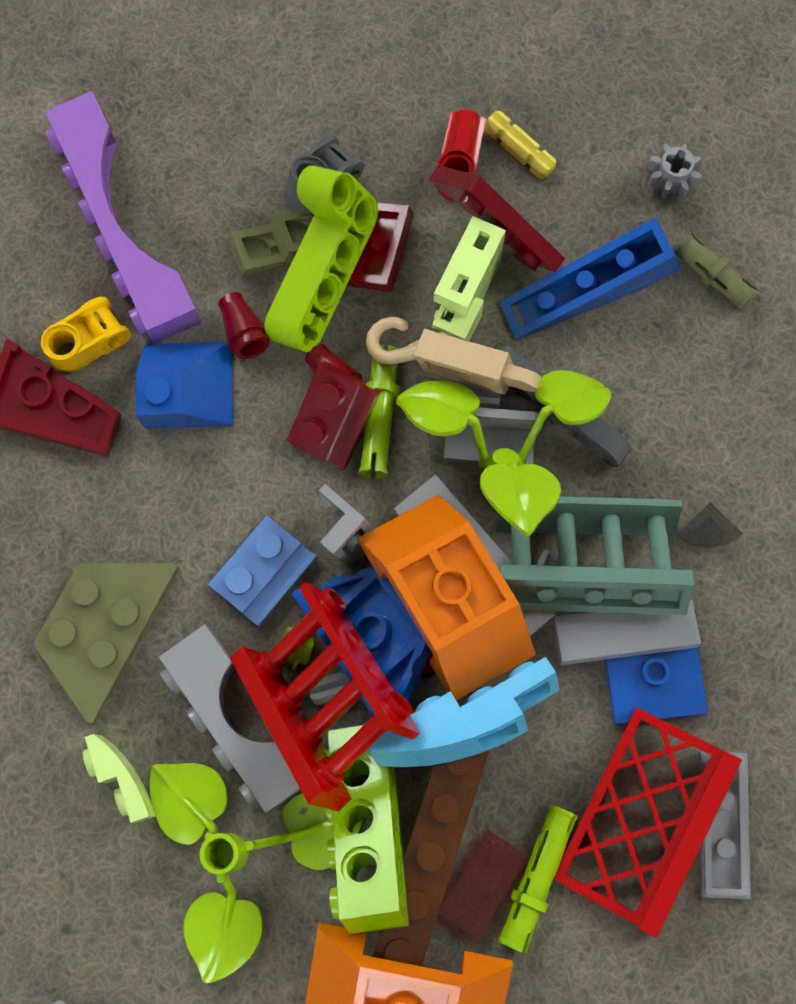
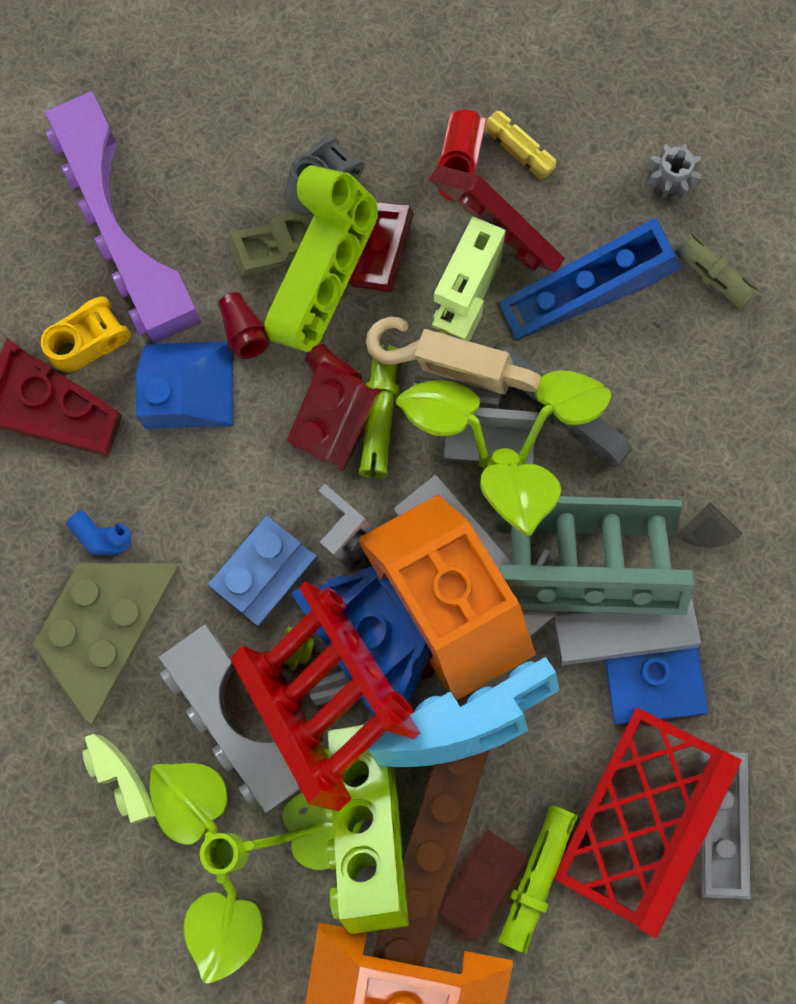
none -> blue arm [66,510,131,555]

